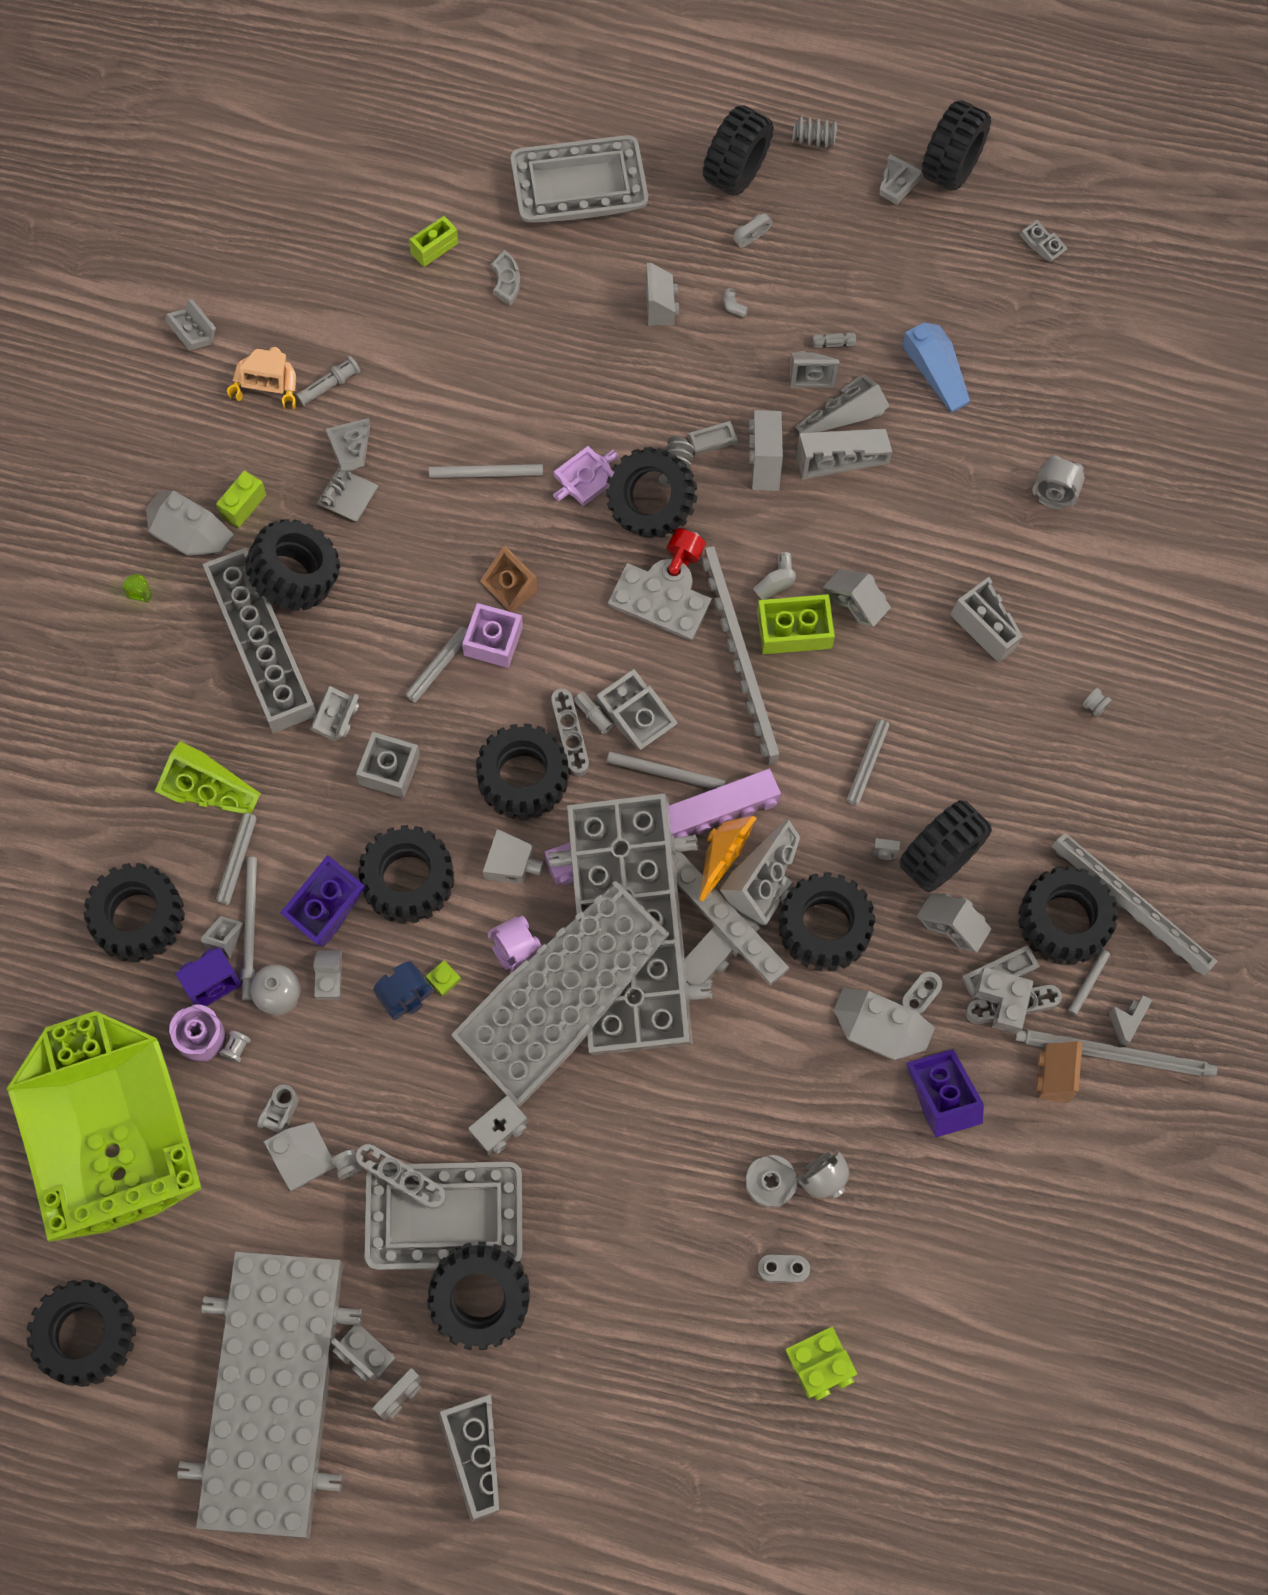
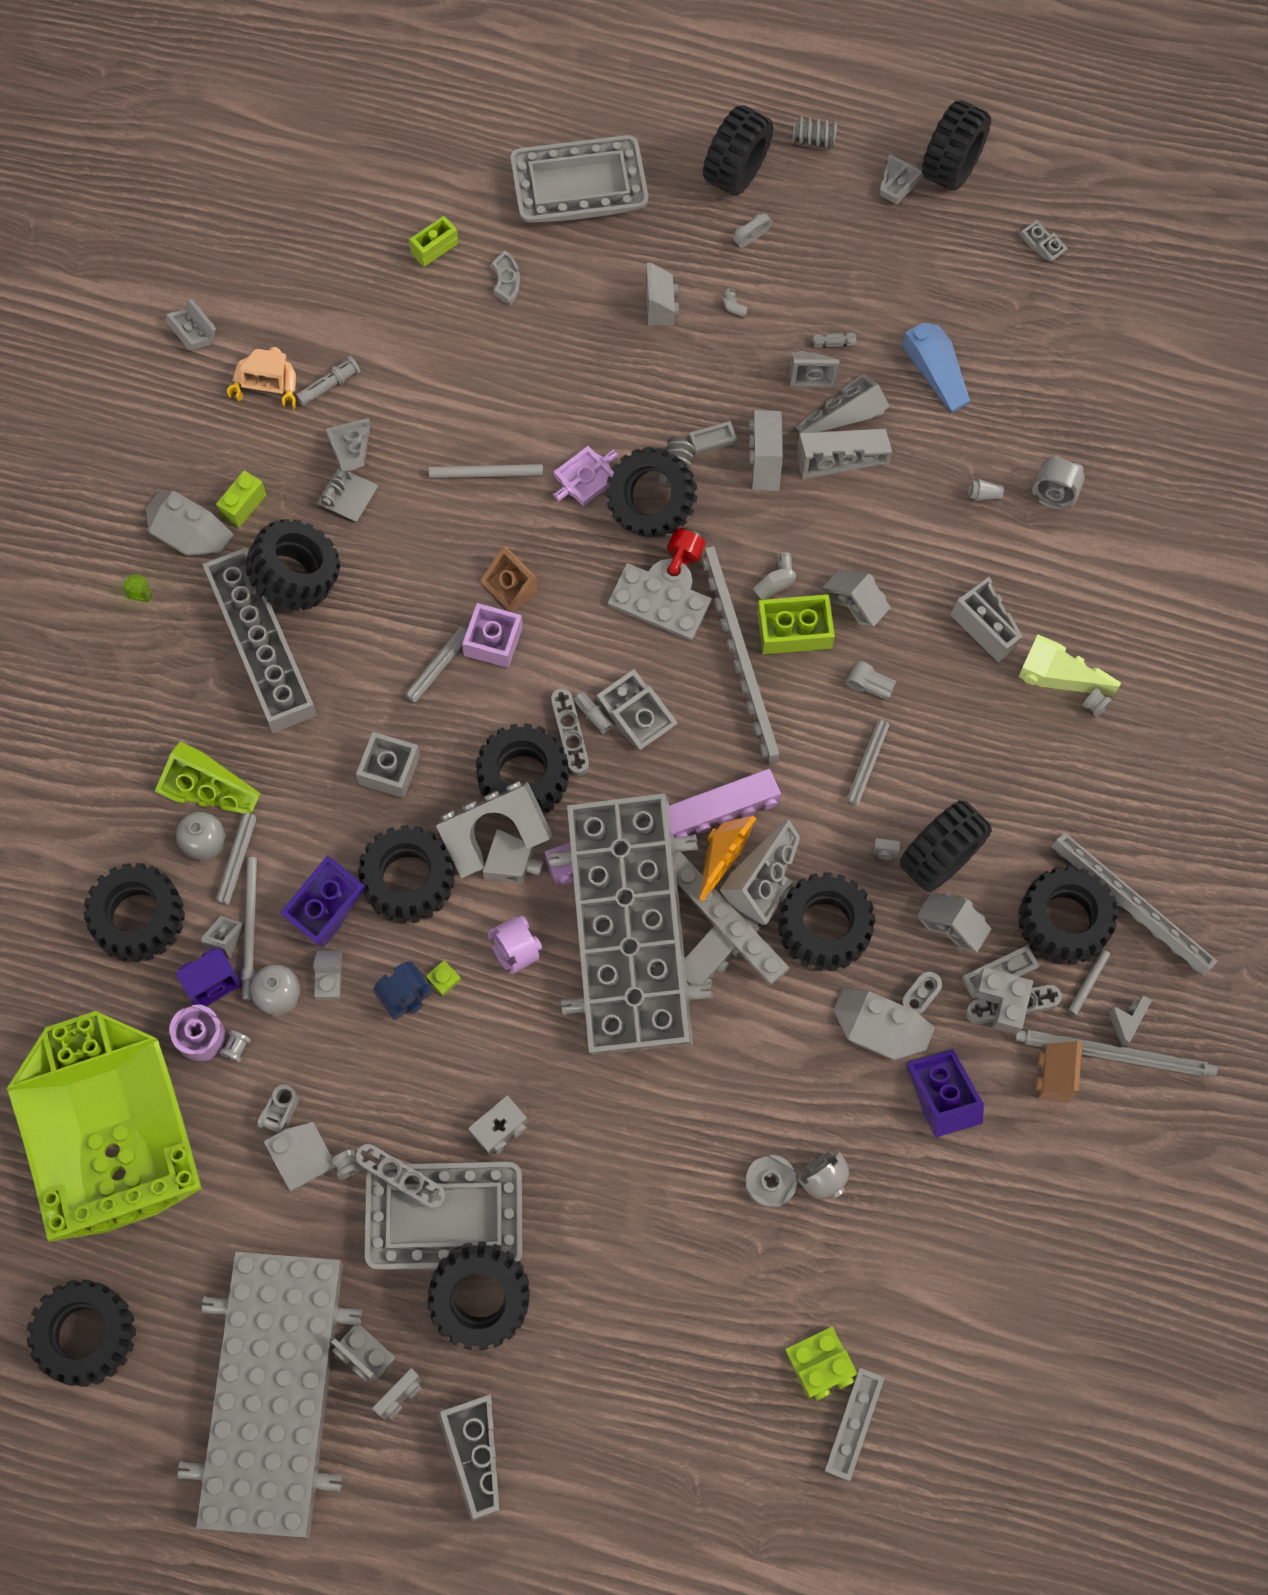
light grey bracket [309,686,359,742] -> none
light grey wing [451,881,669,1107] -> none
light grey piece [607,752,726,790] -> none
light grey plate [758,1255,810,1283] -> none
none -> light grey cylinder [176,812,226,861]
none -> light grey arch [436,781,552,878]
none -> light grey plate [824,1368,885,1482]
none -> light grey piece [845,661,897,701]
none -> light grey cone [968,479,1004,501]
none -> yellowish green wedge [1019,635,1121,696]

